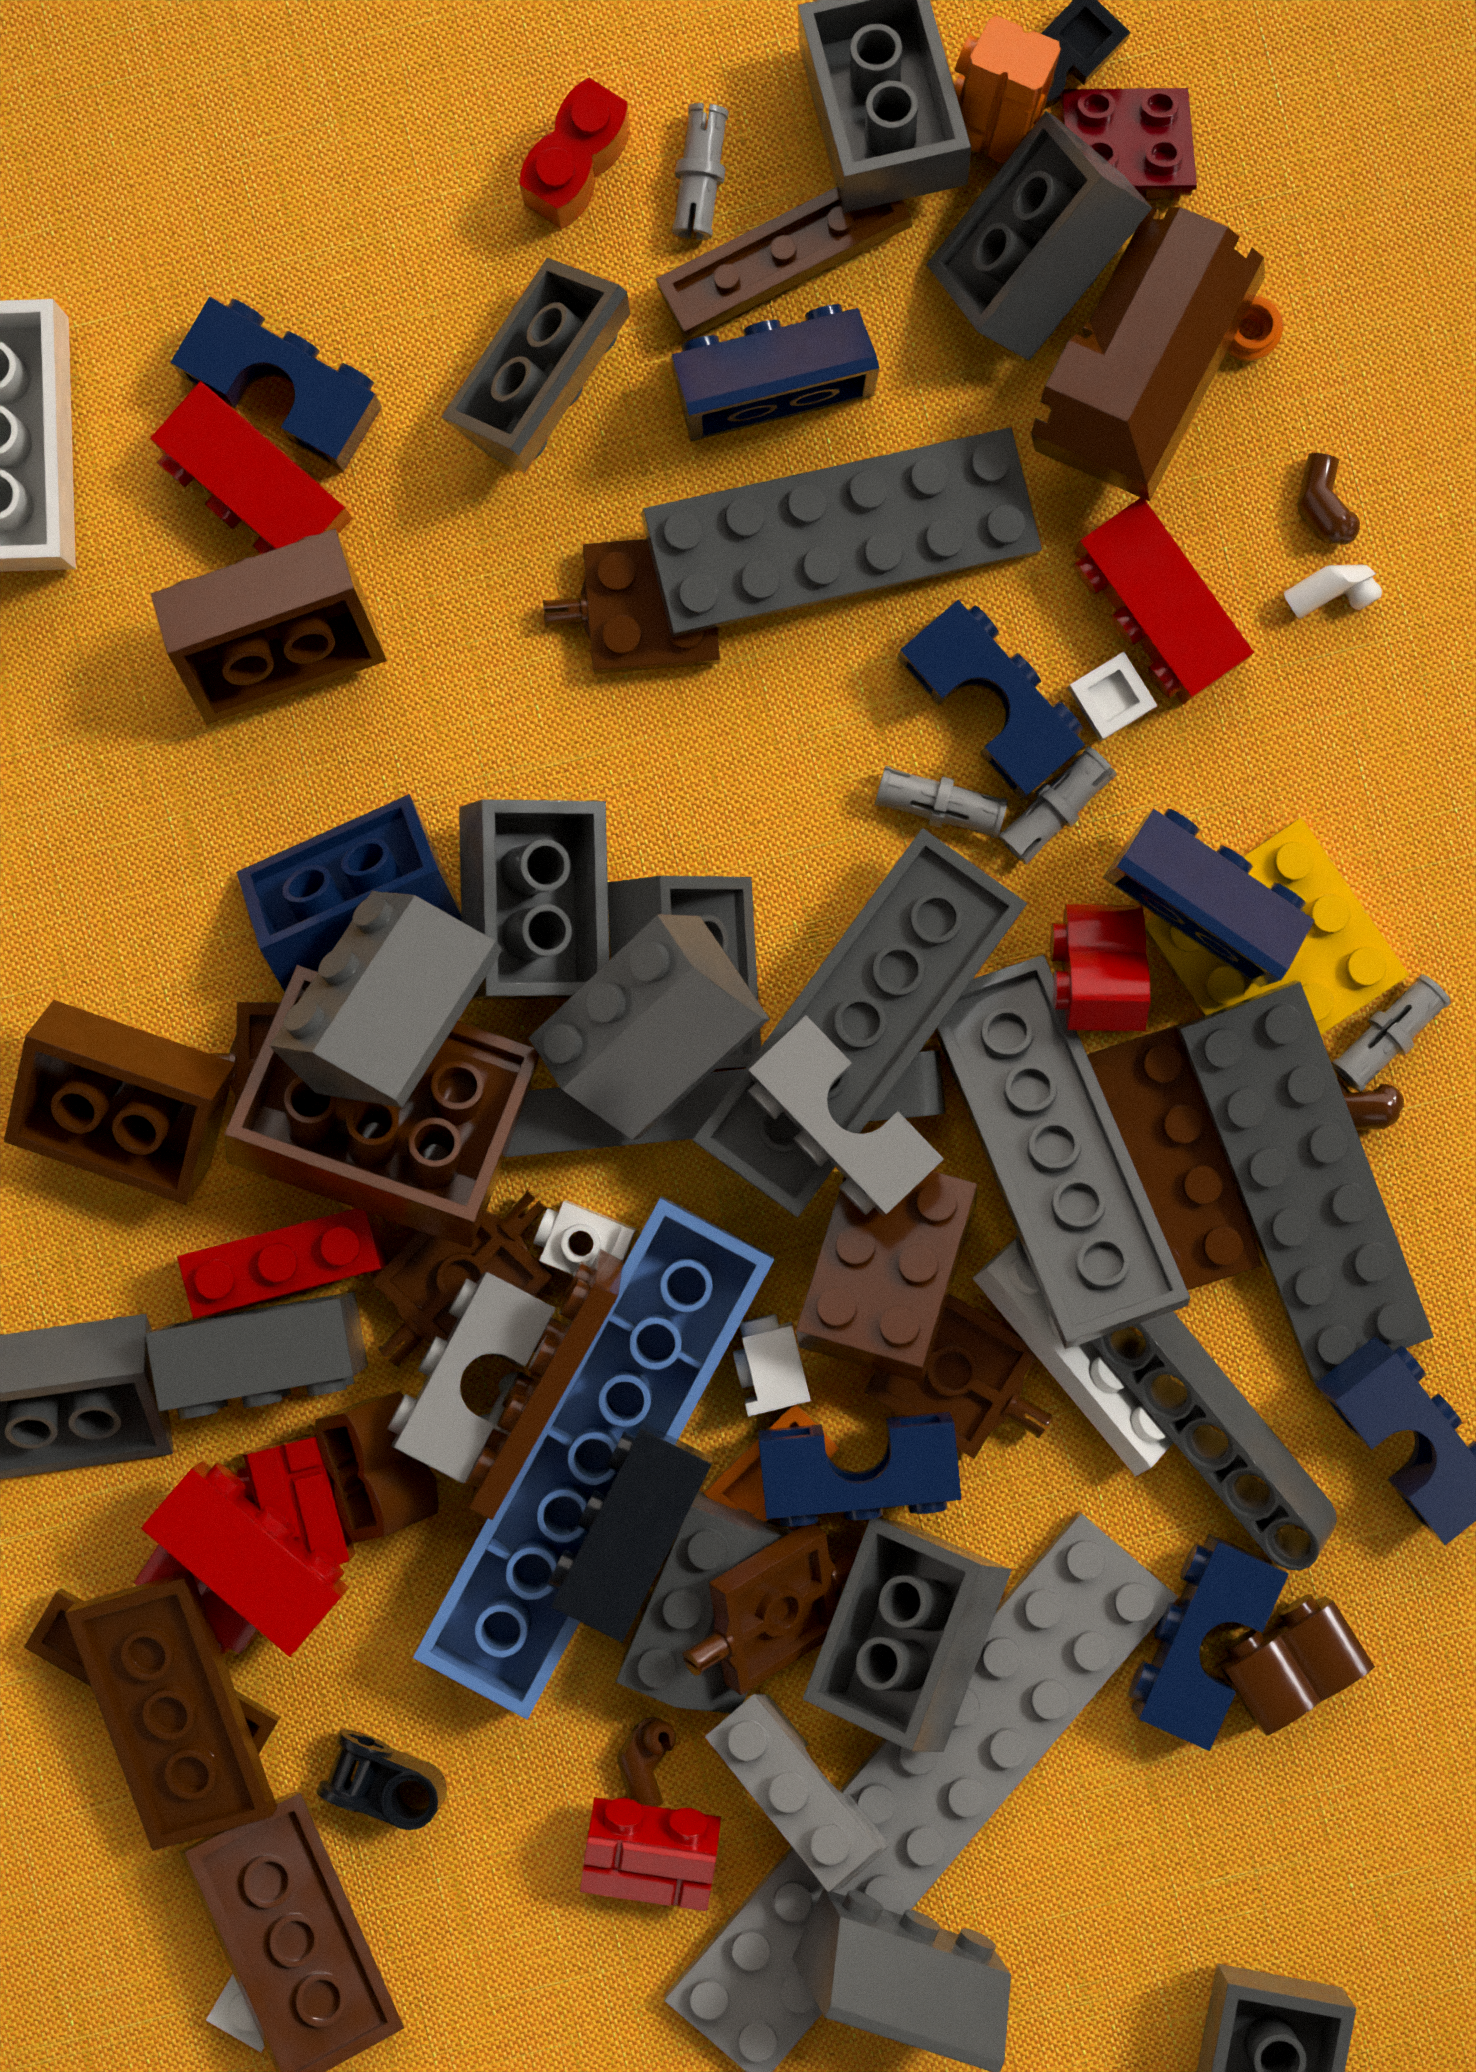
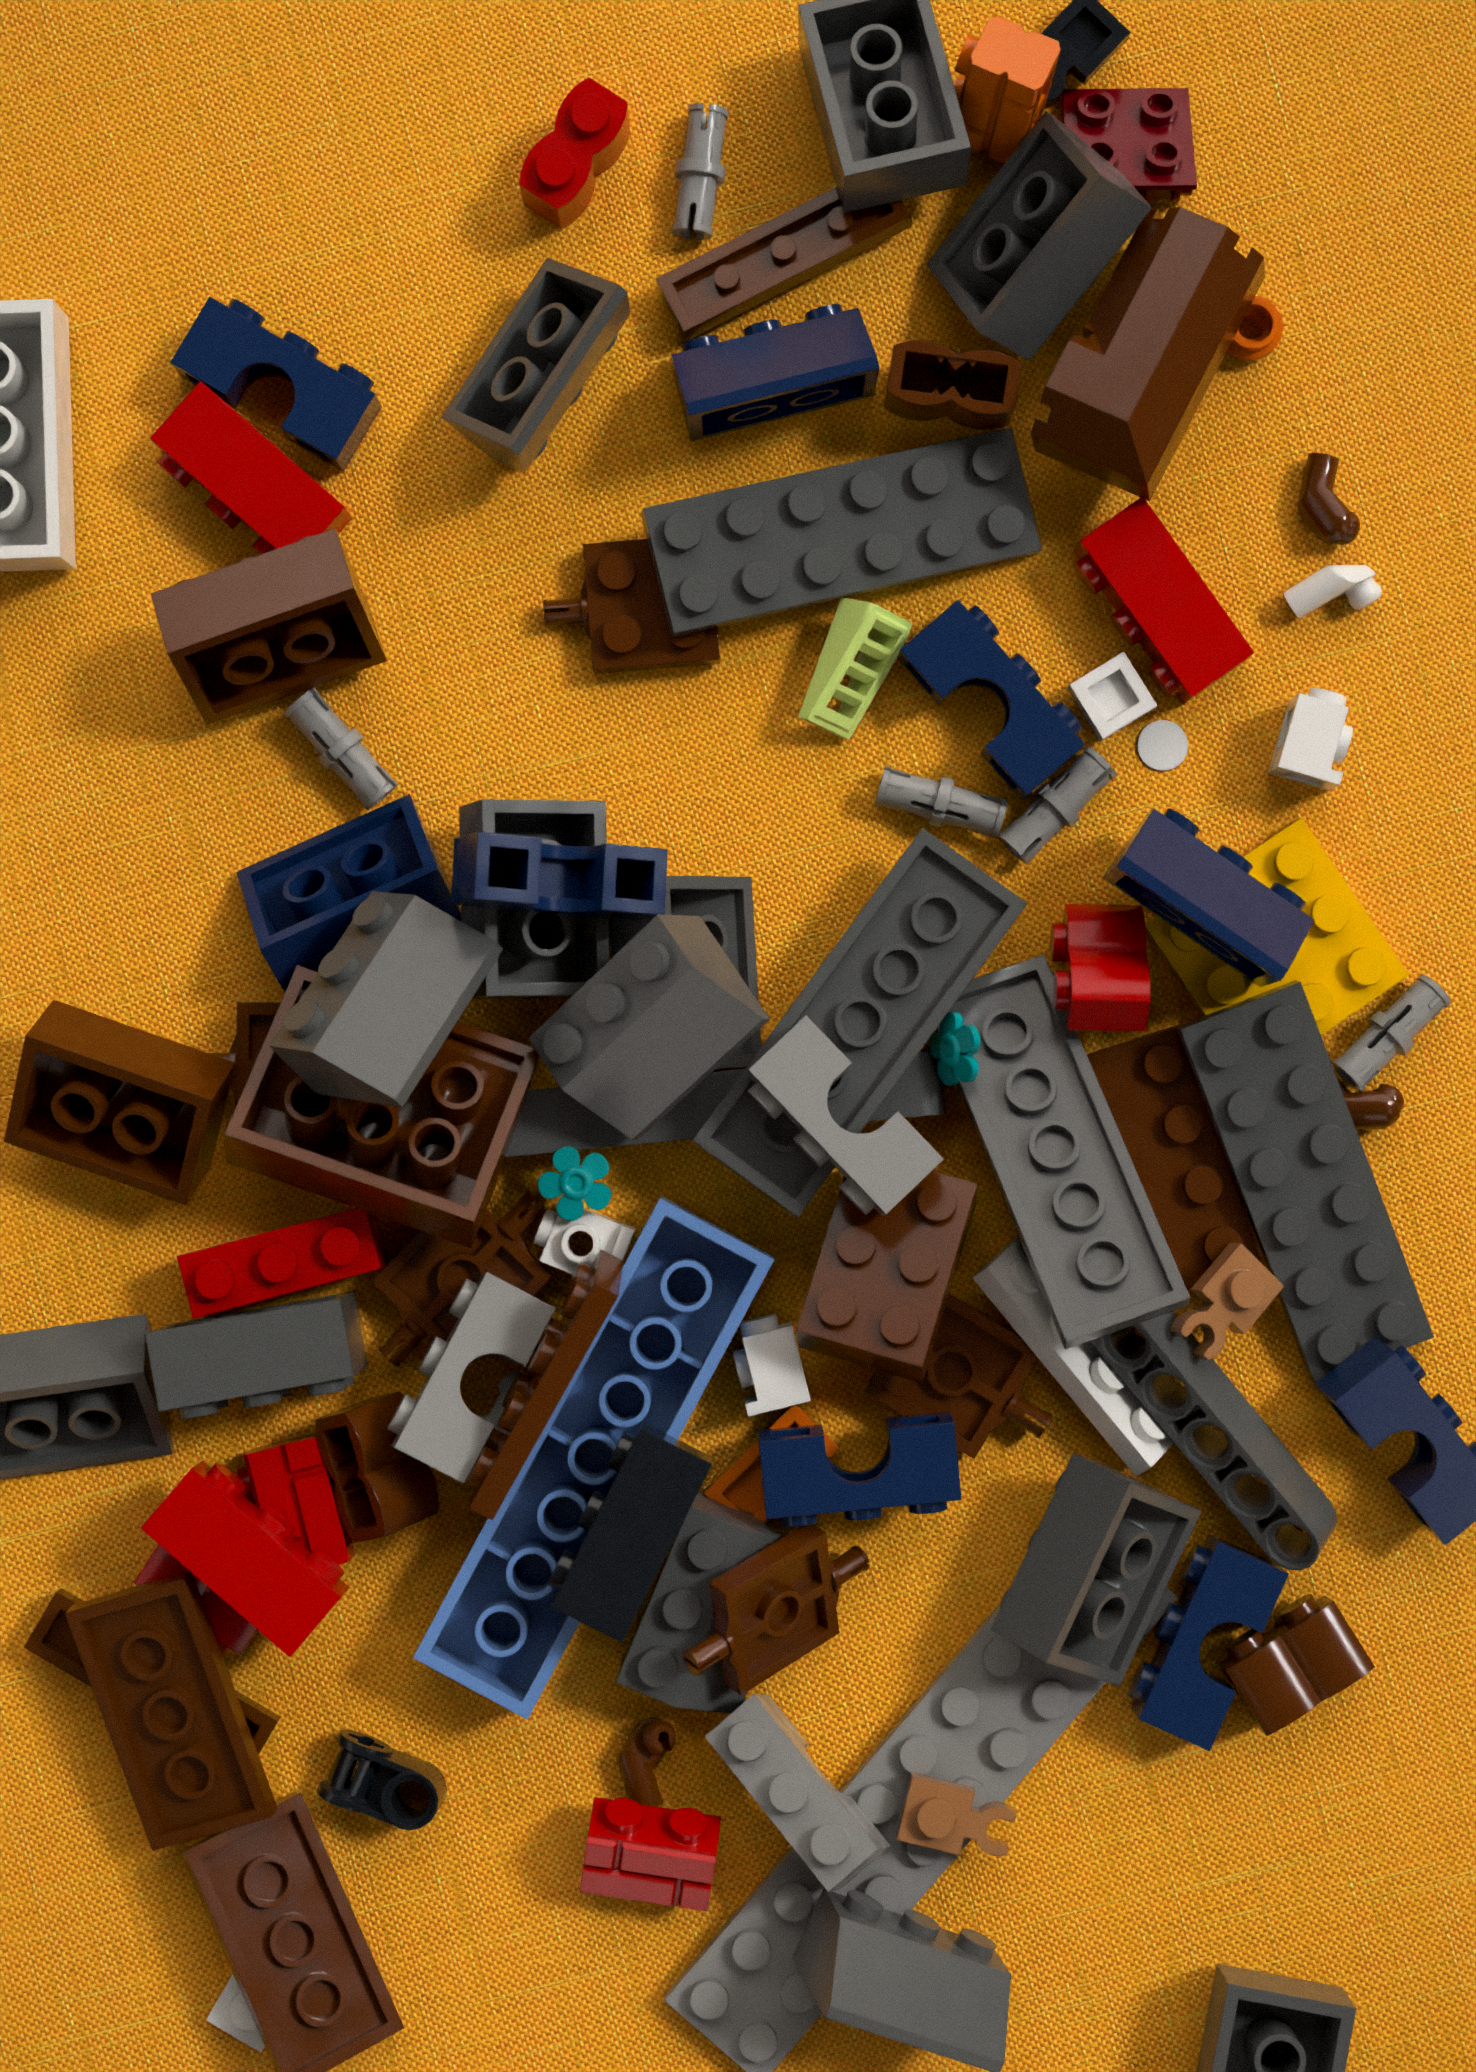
dark grey brick [803,1518,1012,1752] -> none
none -> light grey pin [284,687,399,810]
none -> dark blue arch [451,832,668,920]
none -> teal plant [538,1146,612,1221]
none -> yellowish green slope [798,597,912,740]
none -> reddish brown brick [884,341,1022,430]
none -> medium nougat plate [896,1772,1016,1856]
none -> teal plant [930,1011,981,1086]
none -> dark grey slope [991,1453,1202,1686]
none -> white sticker [1138,720,1188,771]
none -> medium nougat plate [1170,1242,1284,1360]
none -> white brick [1268,688,1353,791]

